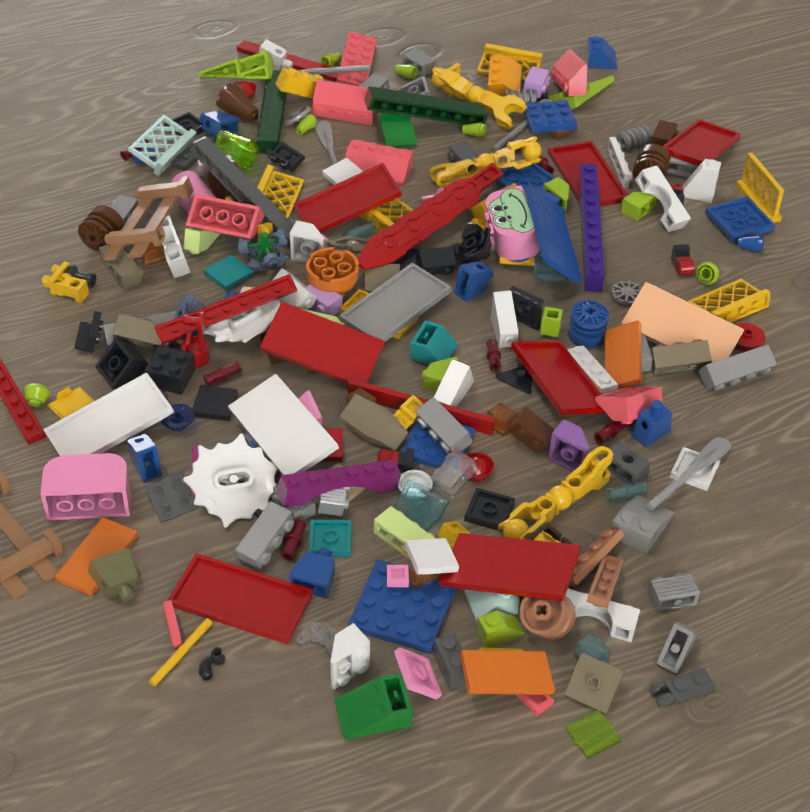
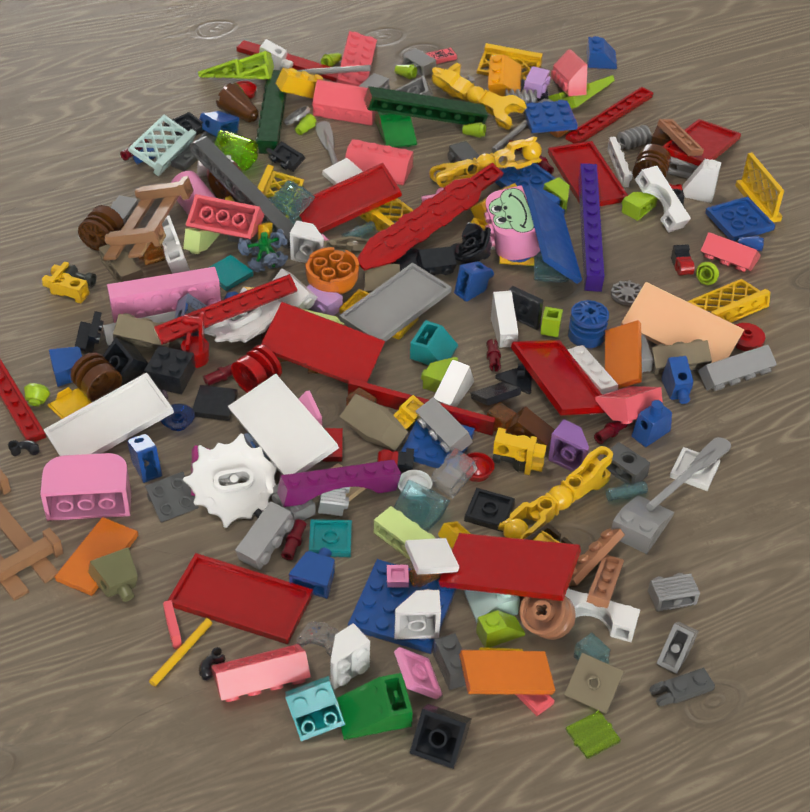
none -> black arm [8,440,40,456]
none -> blue torso [49,347,82,387]
none -> reddish brown wheel [70,352,122,402]
none -> bright pink brick [107,267,221,323]
none -> coral slope [211,644,311,702]
none -> red wheel [231,345,282,393]
none -> clear light blue slope [269,180,315,219]
none -> slope [285,676,345,741]
none -> white slope [394,589,441,639]
none -> black slope [410,704,472,769]
none -> coral tile [425,48,457,64]
none -> black tile [470,382,521,406]
none -> yellow hips [492,427,547,475]
none -> red tile [566,87,654,144]
none -> nougat plate [657,119,704,157]
none -> blue torso [661,356,693,404]
none -> coral slope [701,232,761,273]

